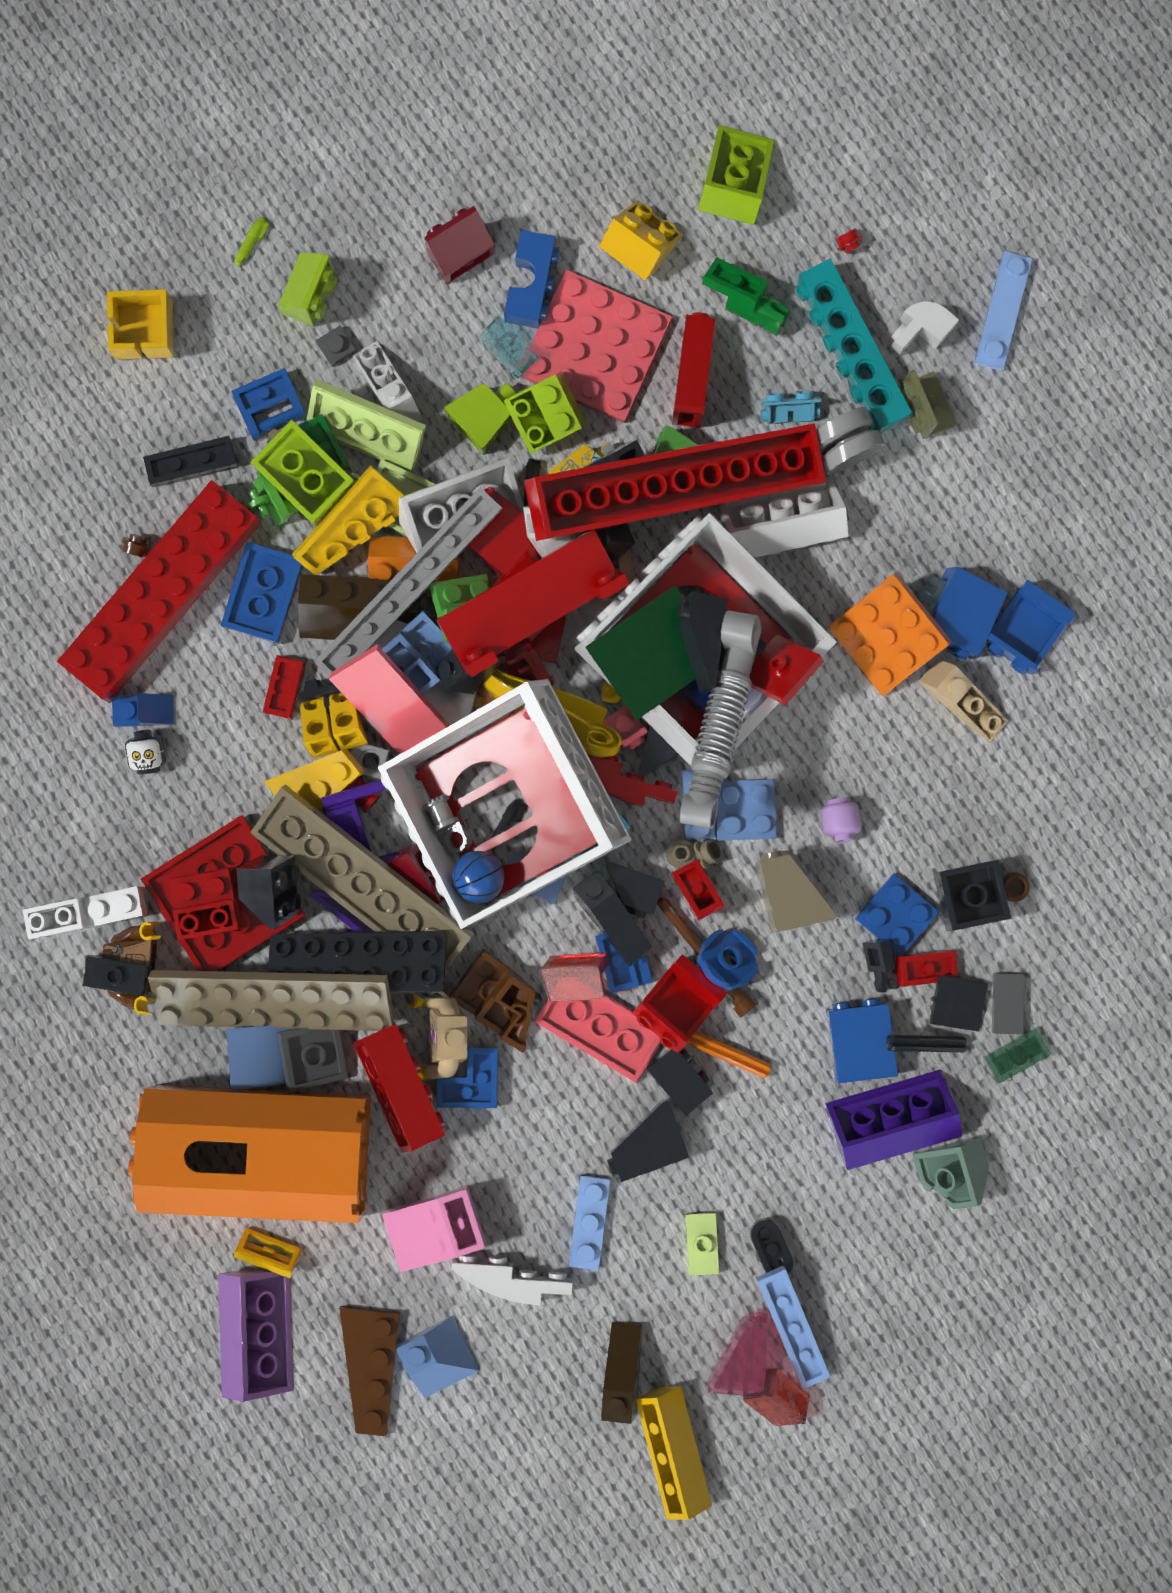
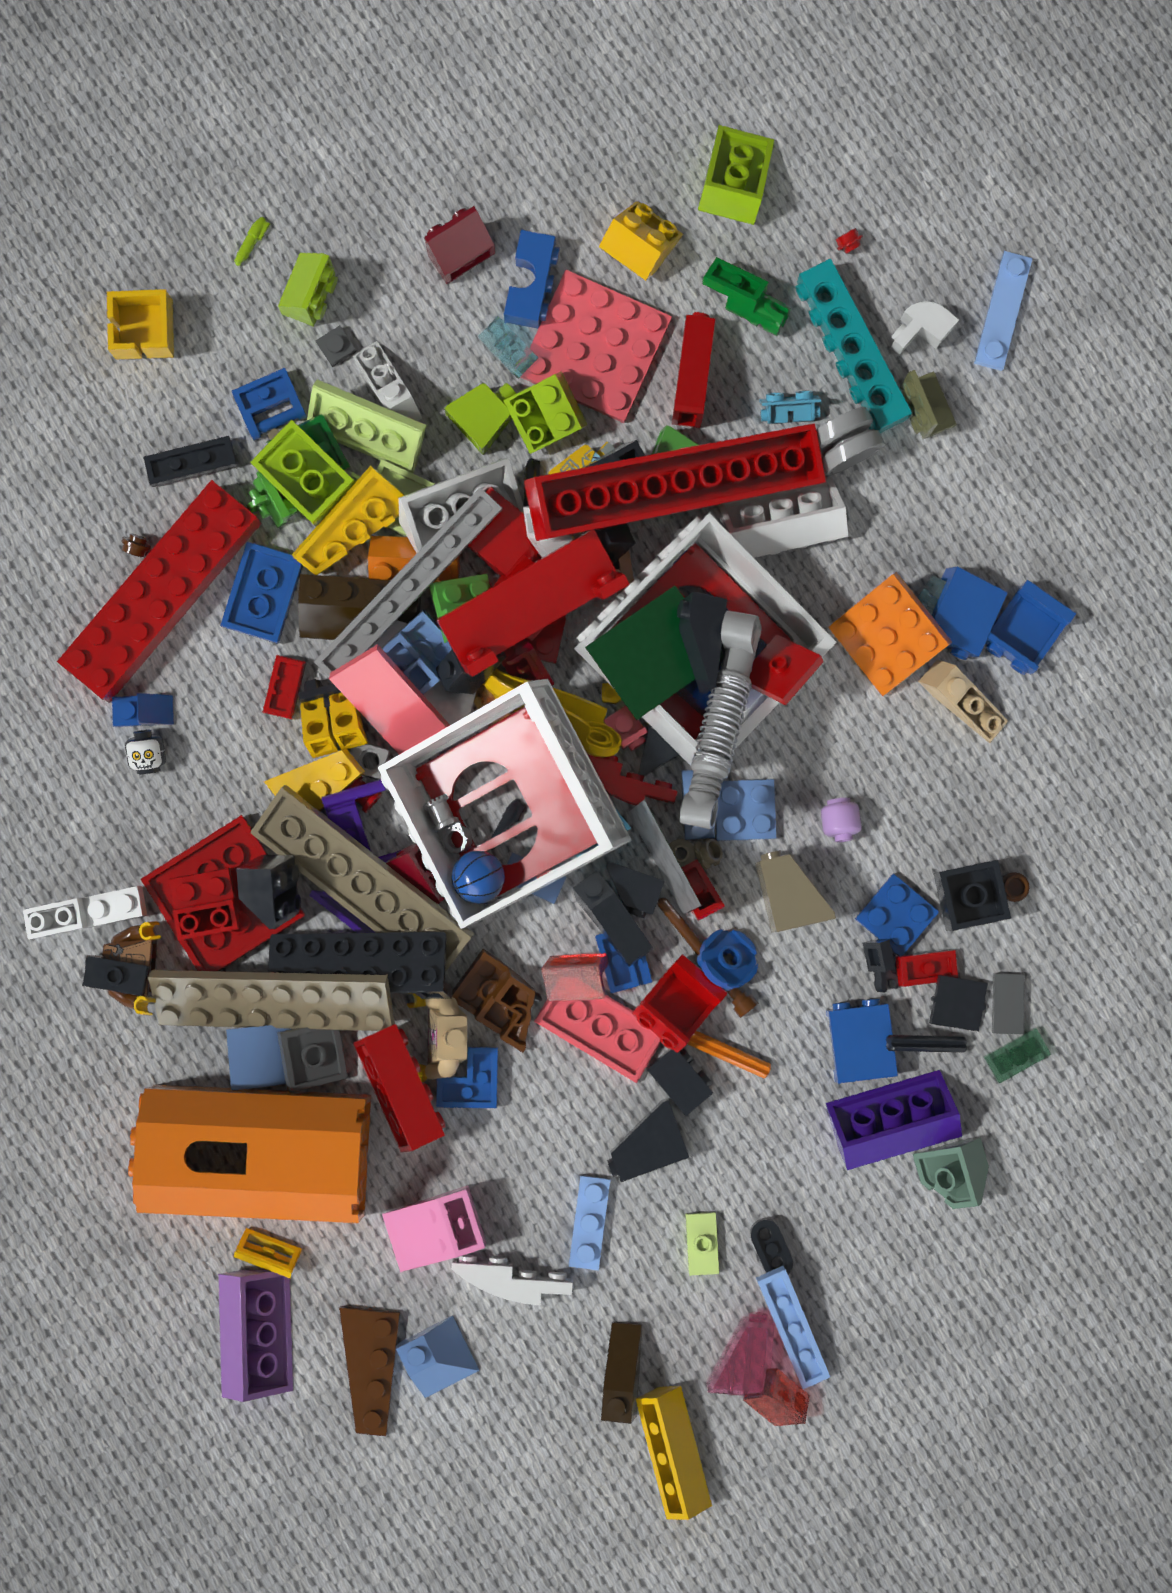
none -> flat silver sticker [628,799,701,914]

